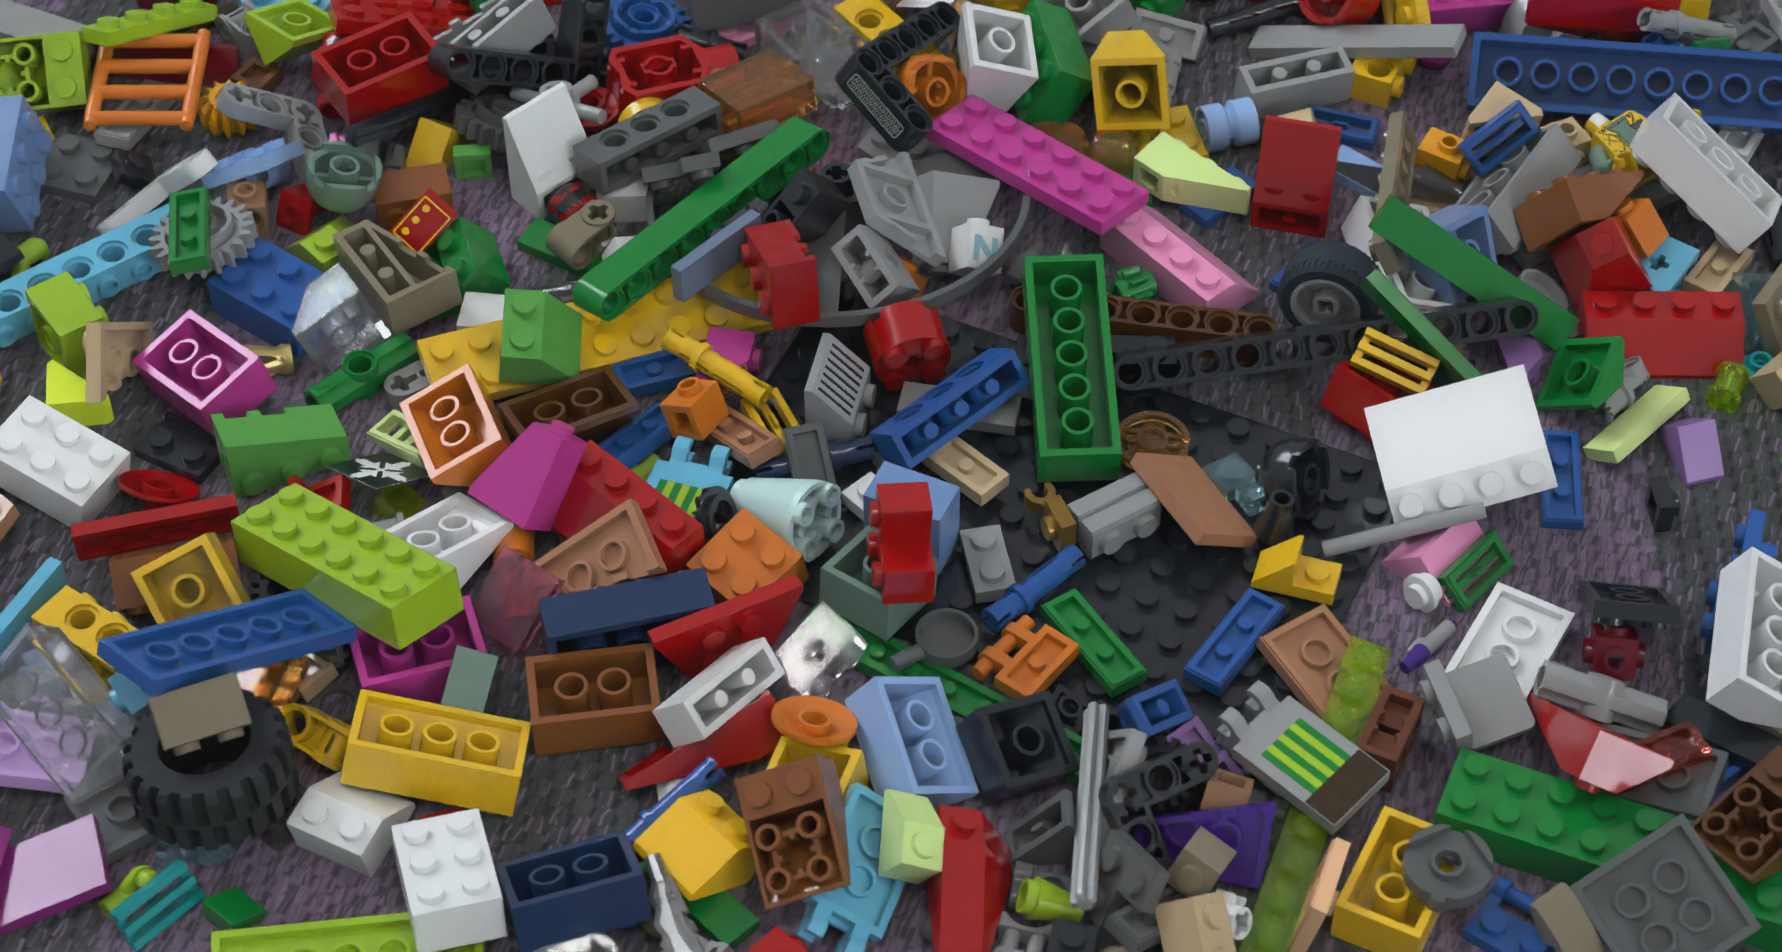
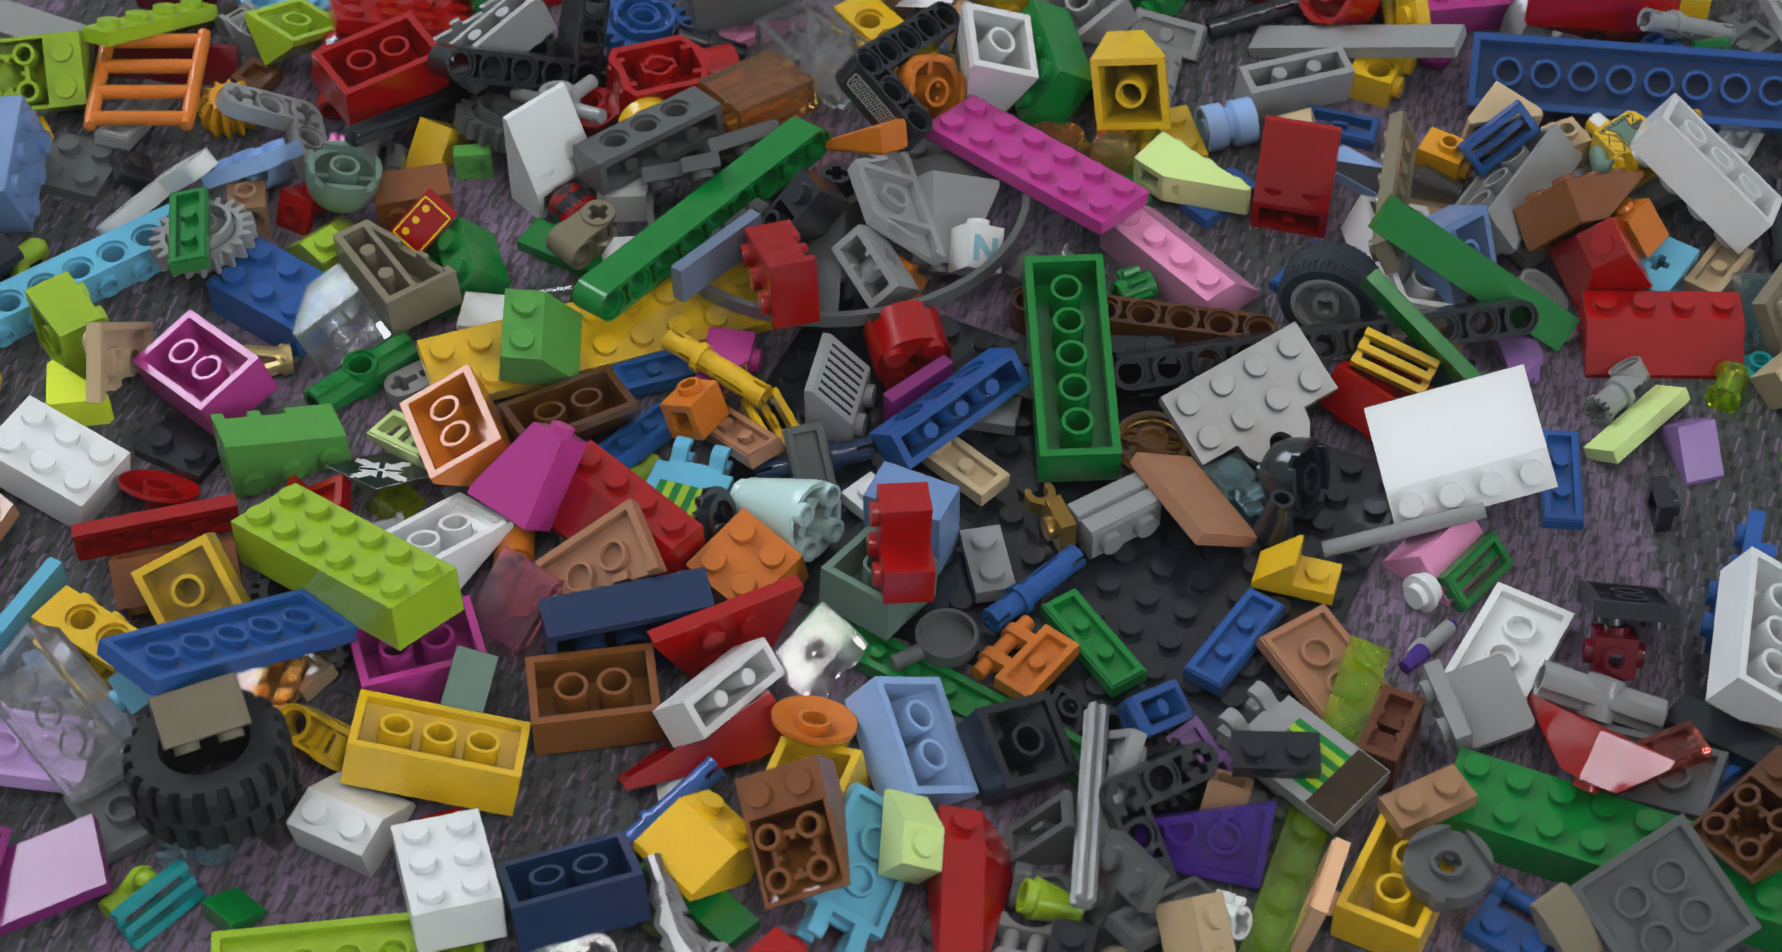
dark tan brick [1167,826,1237,898] -> none
green slope [1535,336,1625,411] -> none
none -> orange slope [825,118,908,155]
none -> magenta tile [883,355,953,421]
none -> light grey plate [1158,321,1338,469]
none -> black plate [1230,730,1322,779]
none -> medium nougat plate [1377,764,1478,840]

